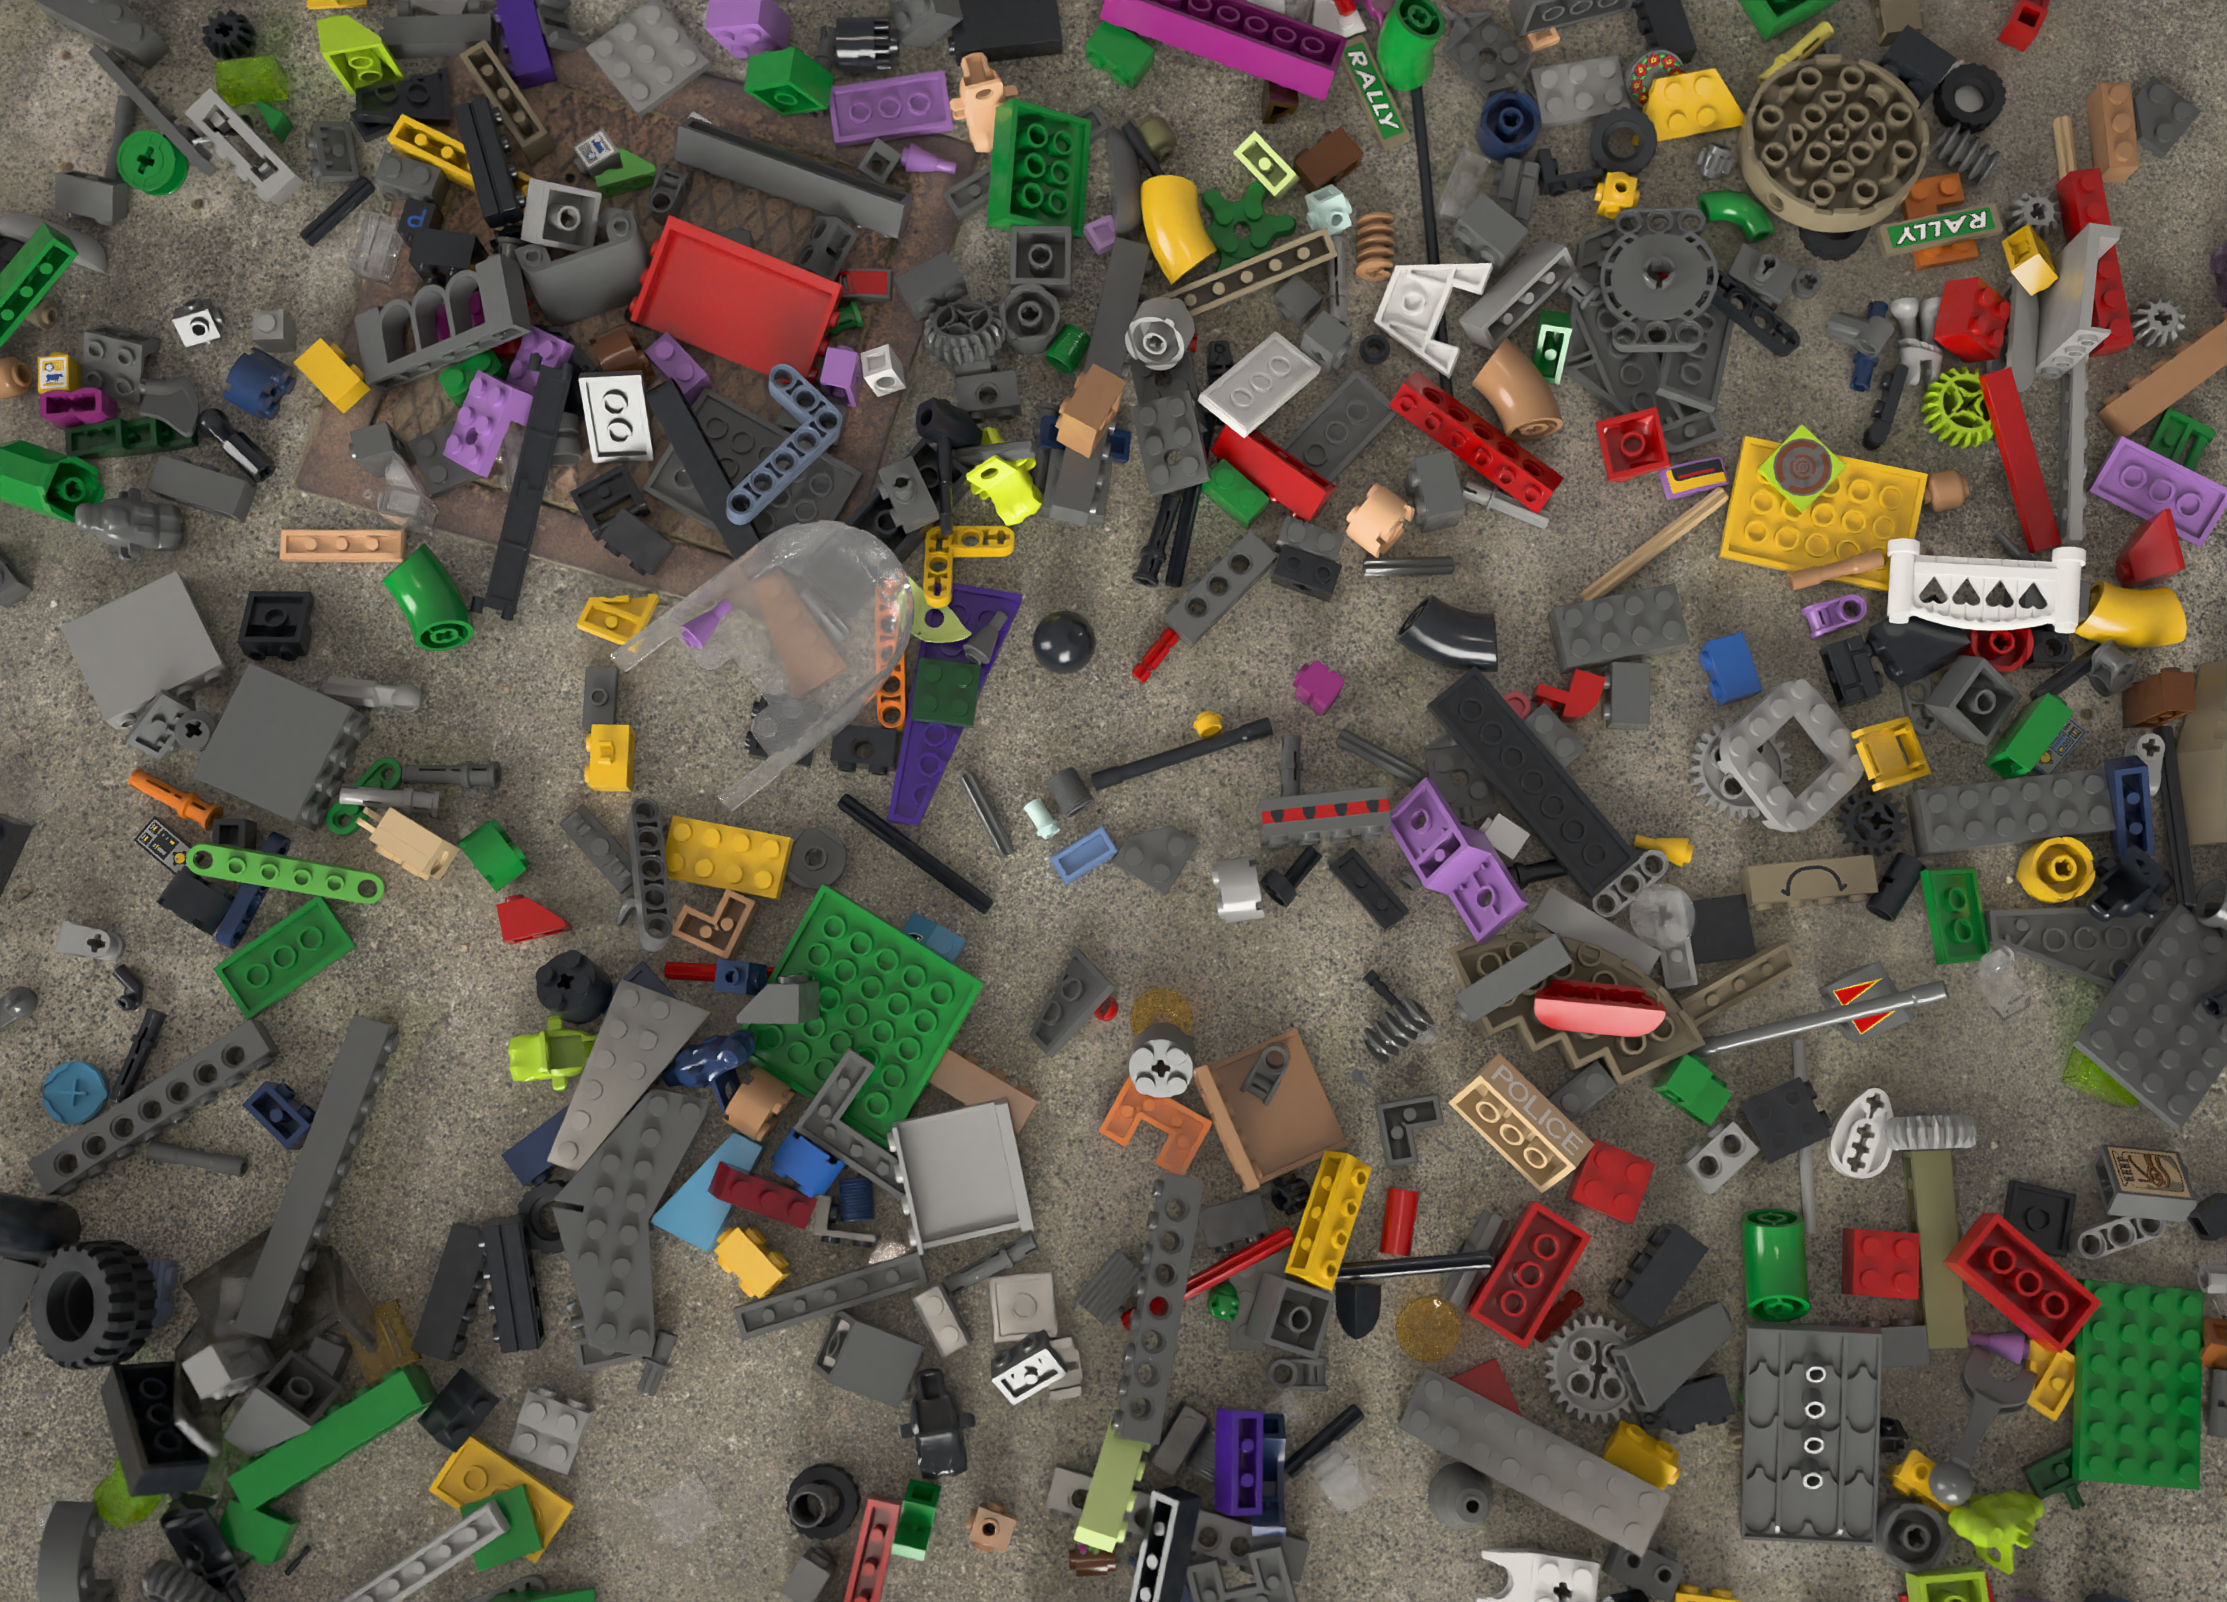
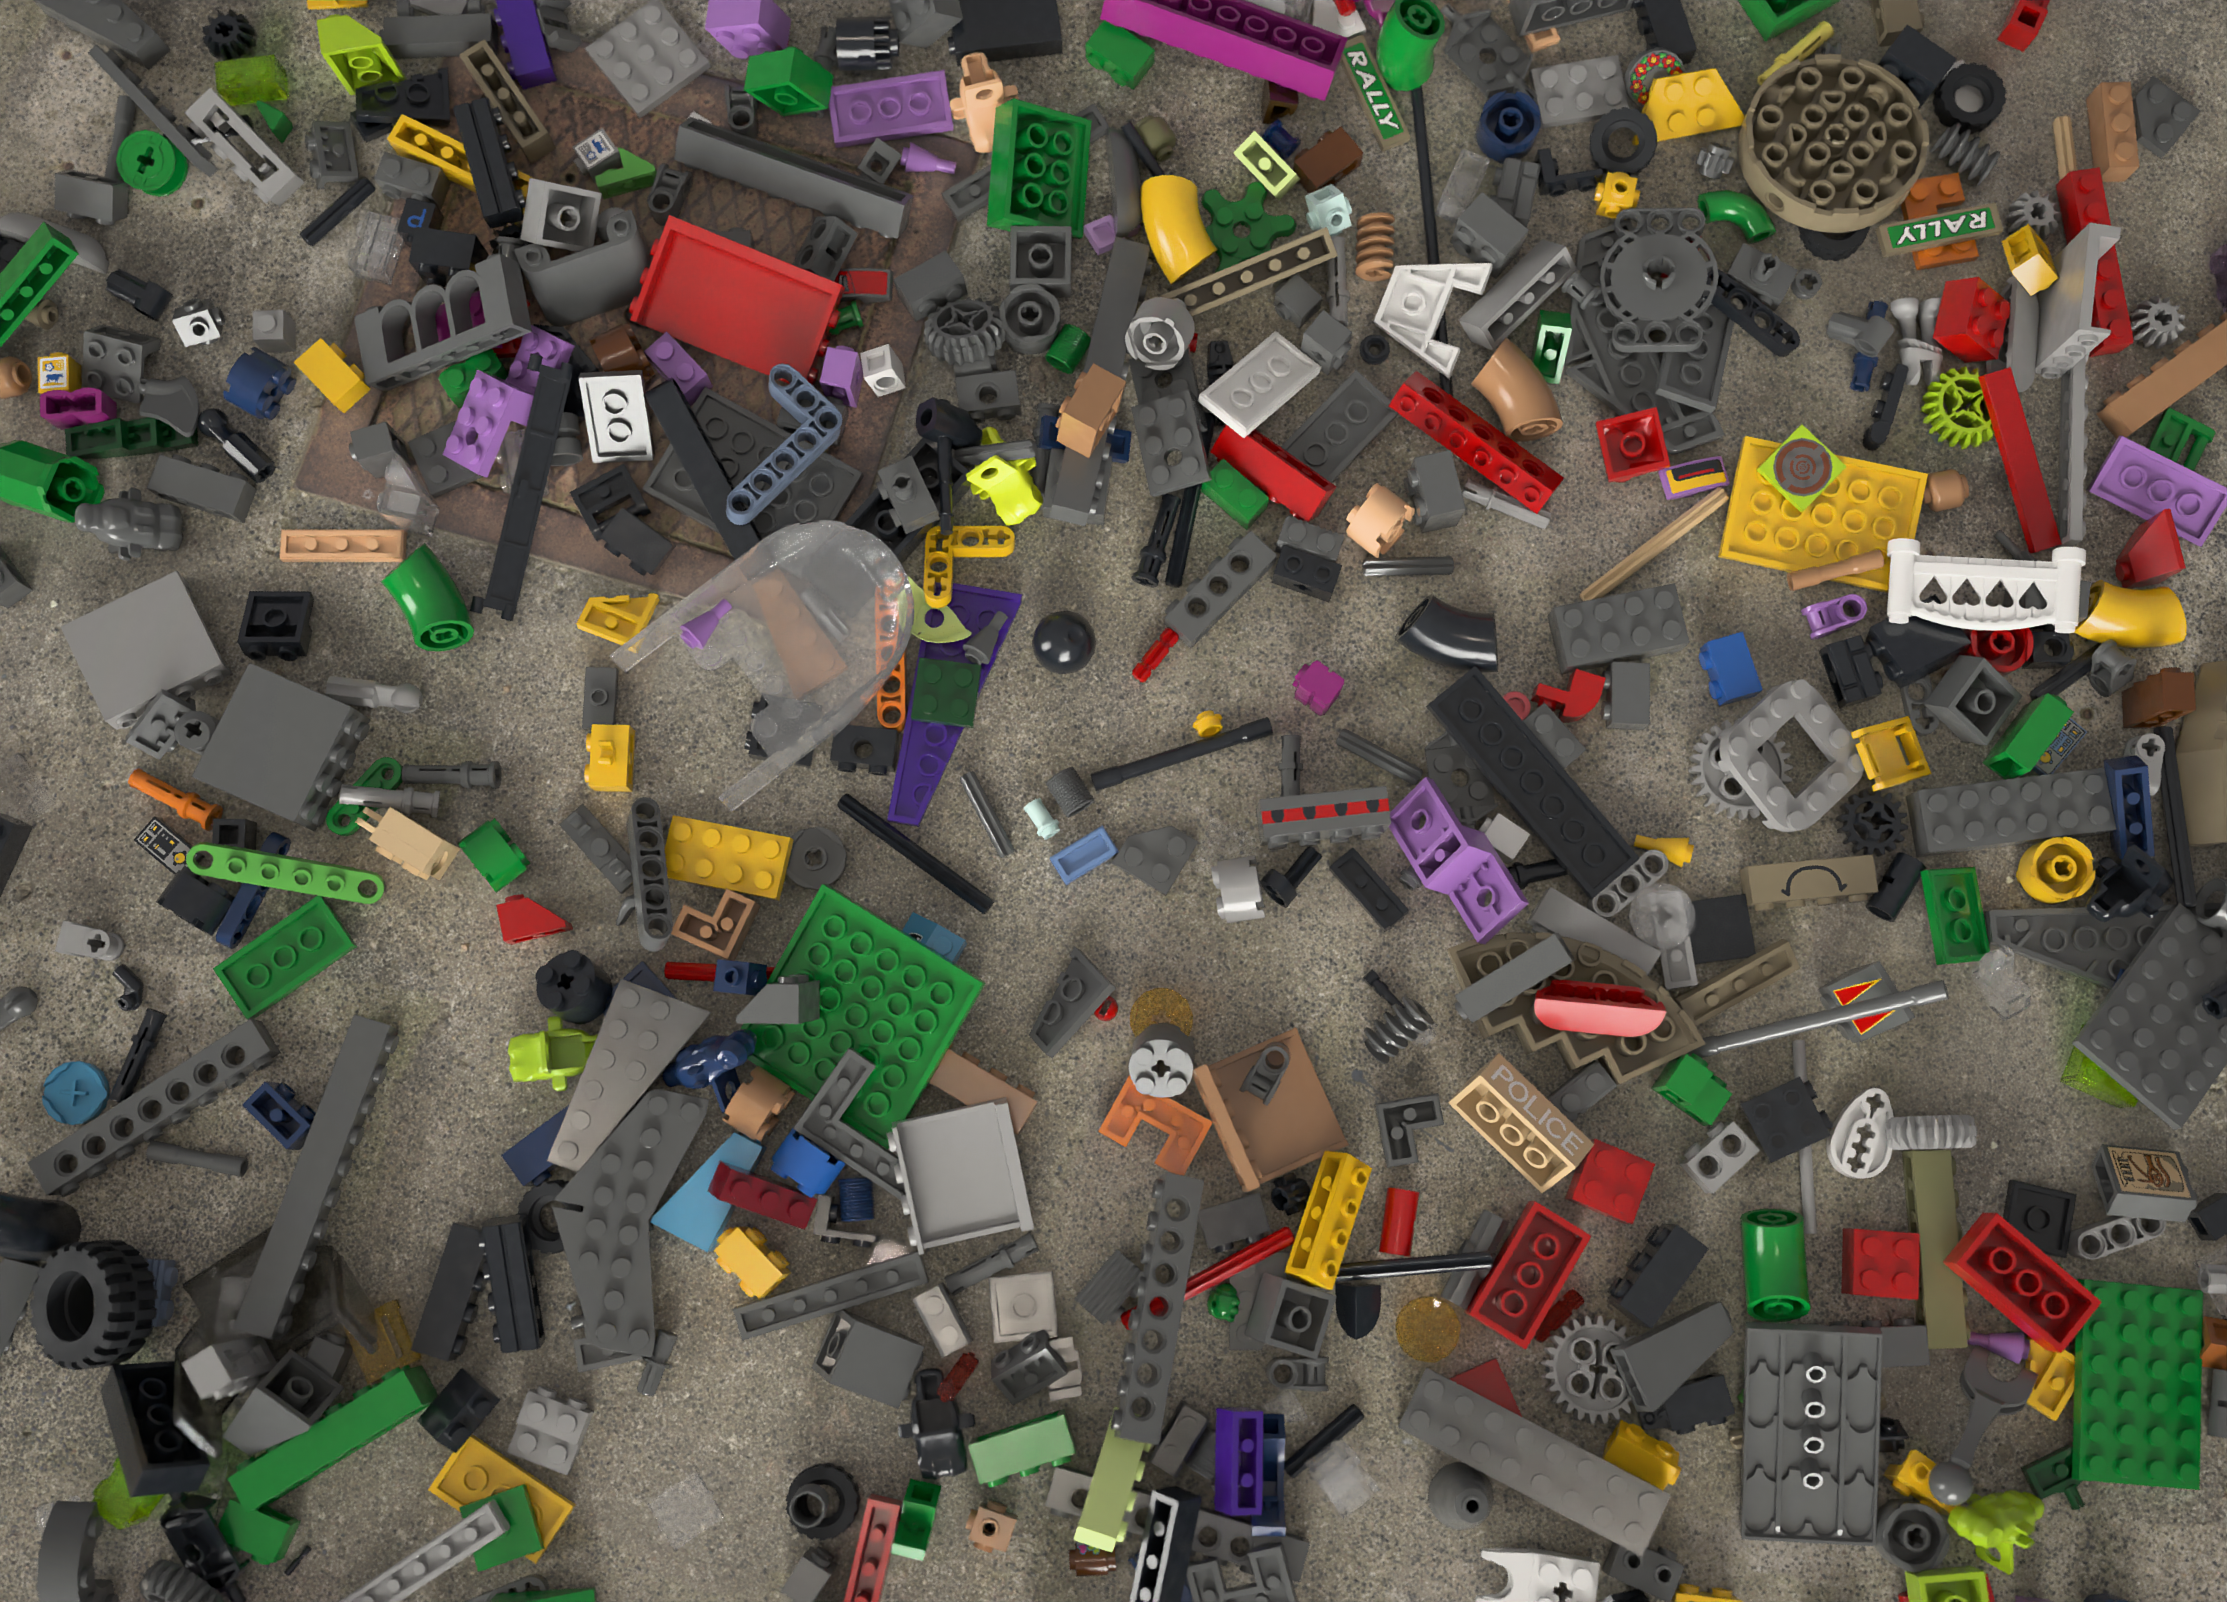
none -> black piece [105,269,173,322]
none -> dark grey piece [724,84,759,139]
none -> clear red axle [937,1352,979,1402]
none -> brick [968,1408,1077,1488]
none -> clear blue bush [1261,120,1301,160]

